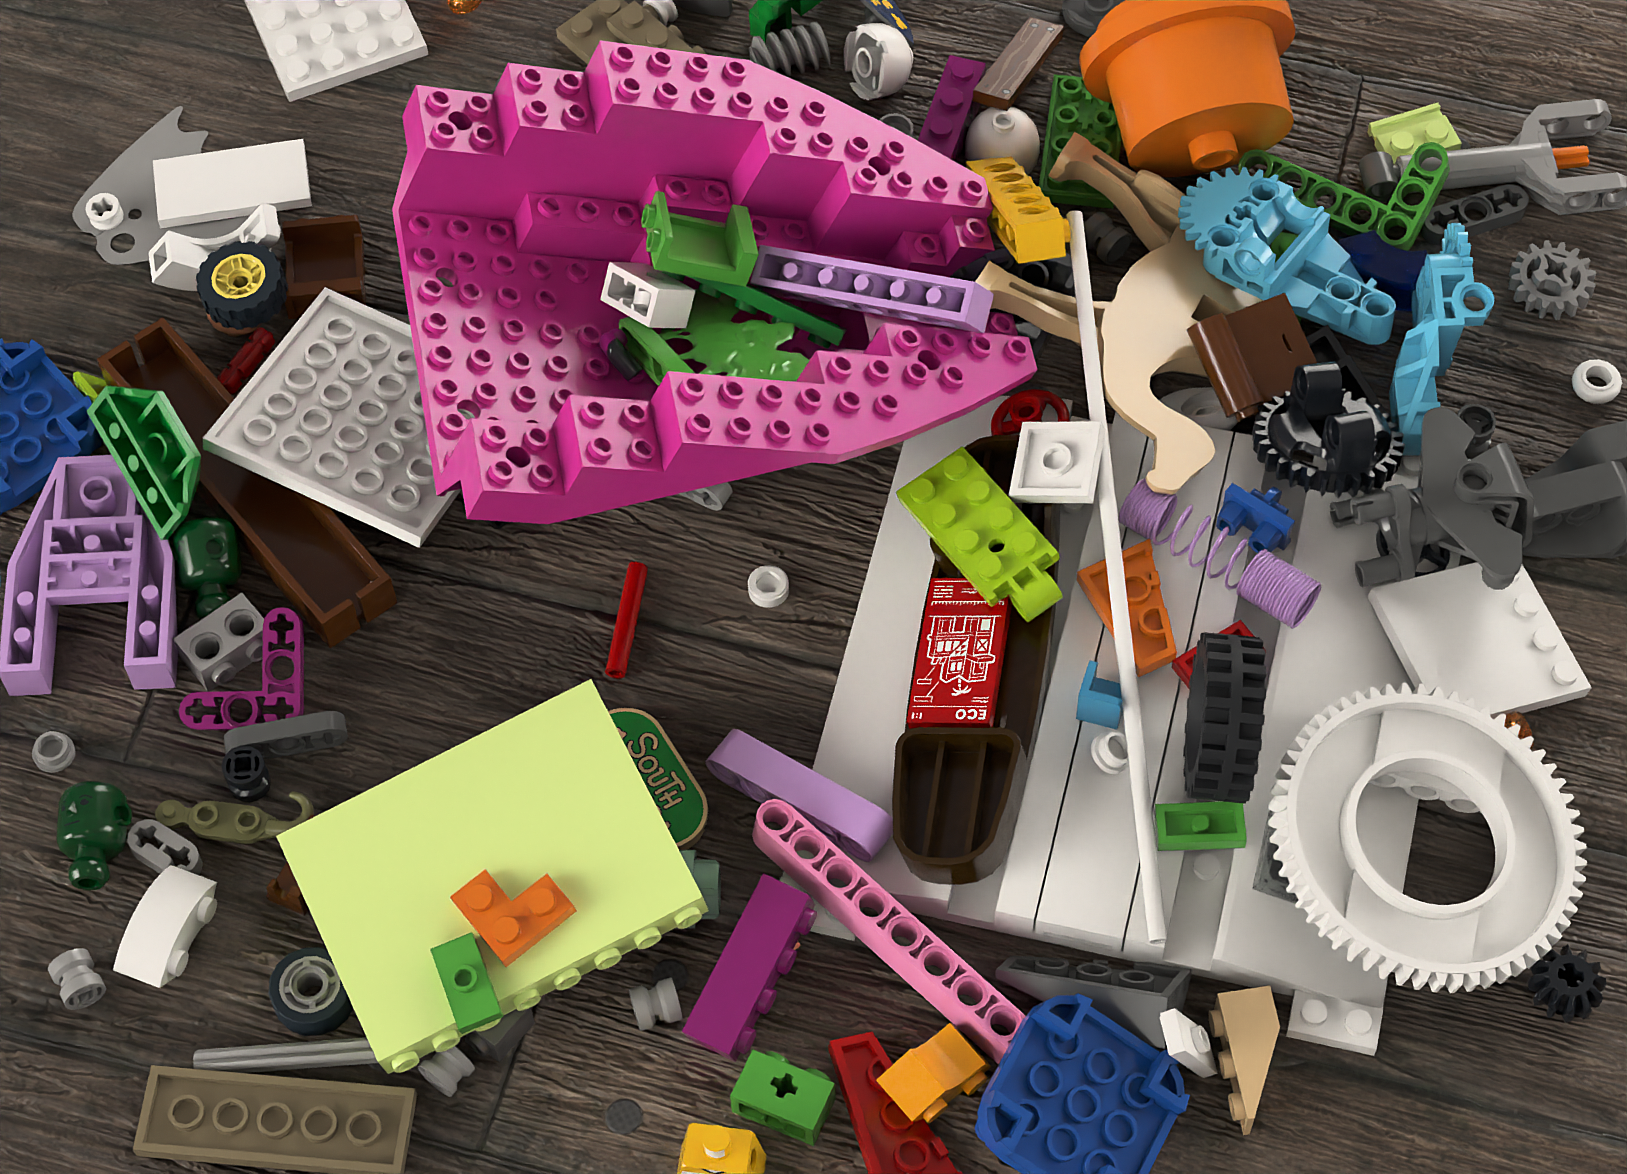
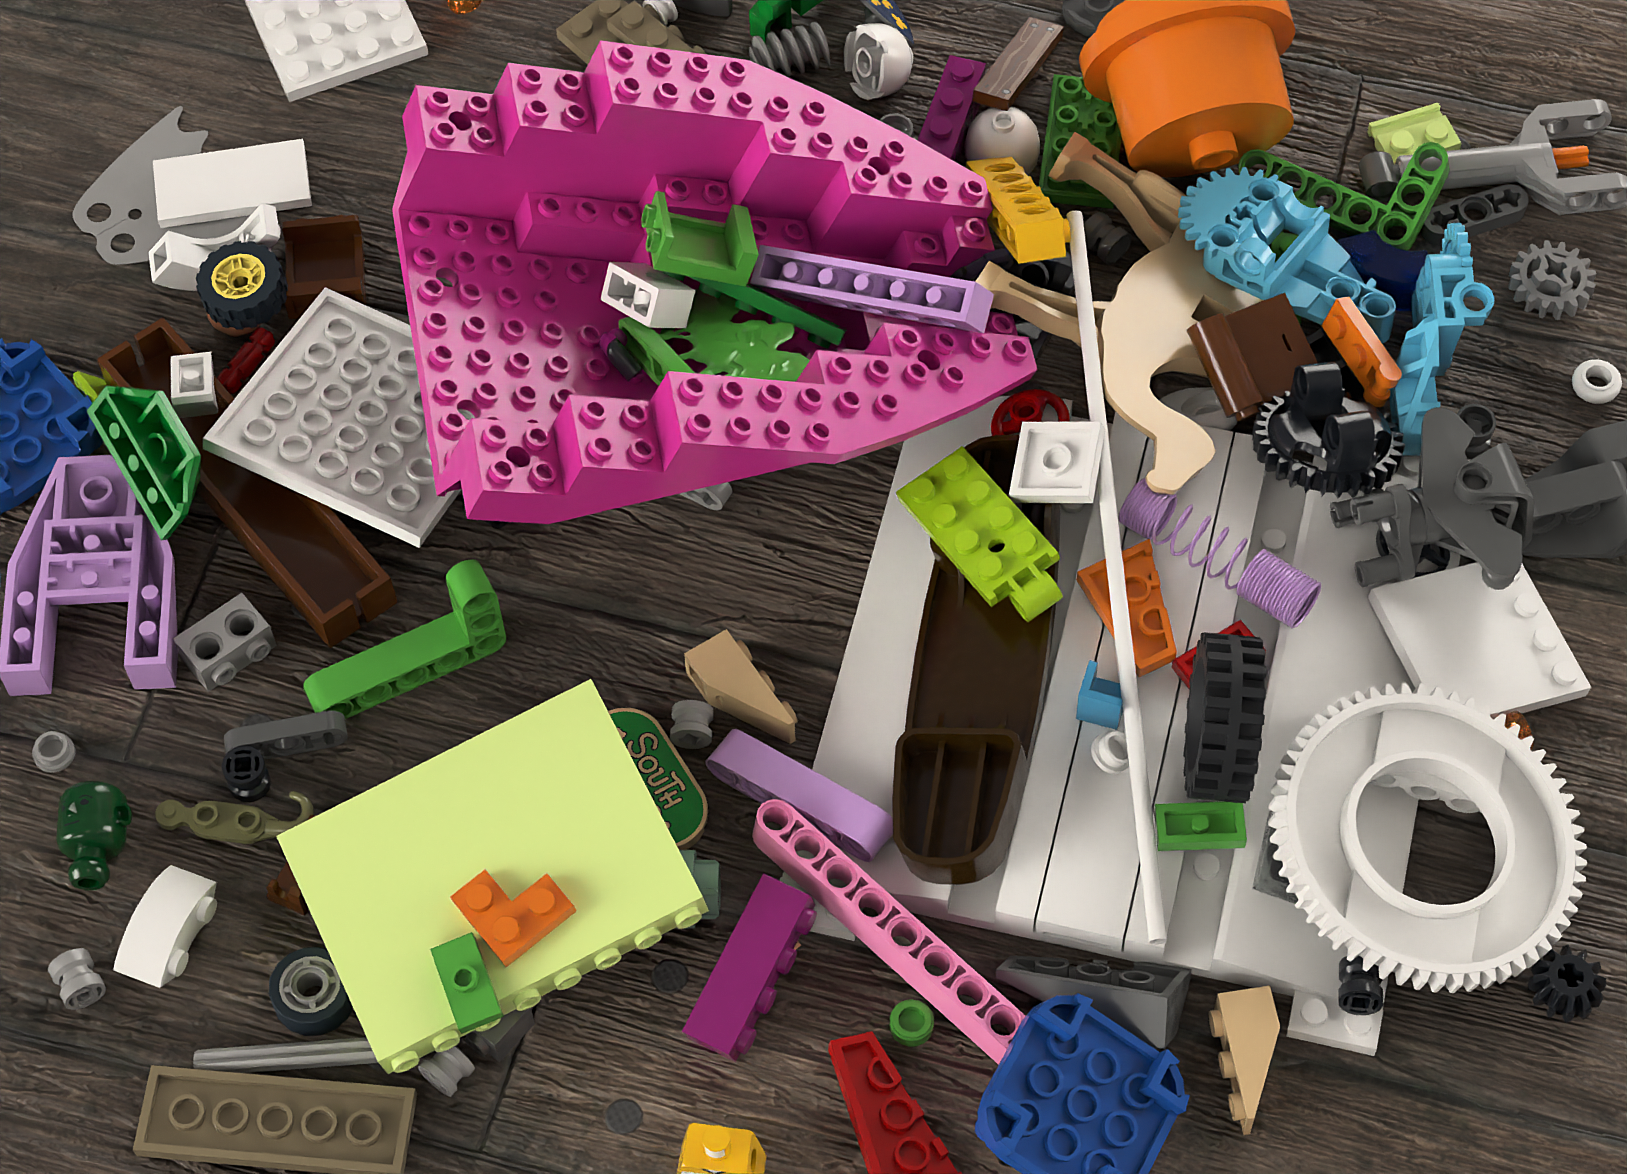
white bush [85,193,124,230] -> none
light grey beam [127,819,203,875] -> none
dark green piece [172,518,242,620] -> none
magenta beam [179,607,304,731] -> none
red piece [605,562,648,679] -> none
light grey wheel [629,977,683,1031] -> none
bright green brick [730,1049,836,1146] -> none
white tile [748,565,789,608] -> none
light orange brick [876,1023,991,1124] -> none
red tile [906,578,1012,729] -> none
white plate [1160,1008,1218,1078] -> none
blue hips [1216,483,1295,553] -> none
none -> white slope [171,352,218,418]
none -> bright green beam [303,559,506,719]
none -> light grey wheel [670,700,714,749]
none -> tan slope [684,629,798,744]
none -> bright green tile [890,999,934,1047]
none -> orange plate [1321,296,1402,407]
none -> black wheel [1338,956,1383,1015]

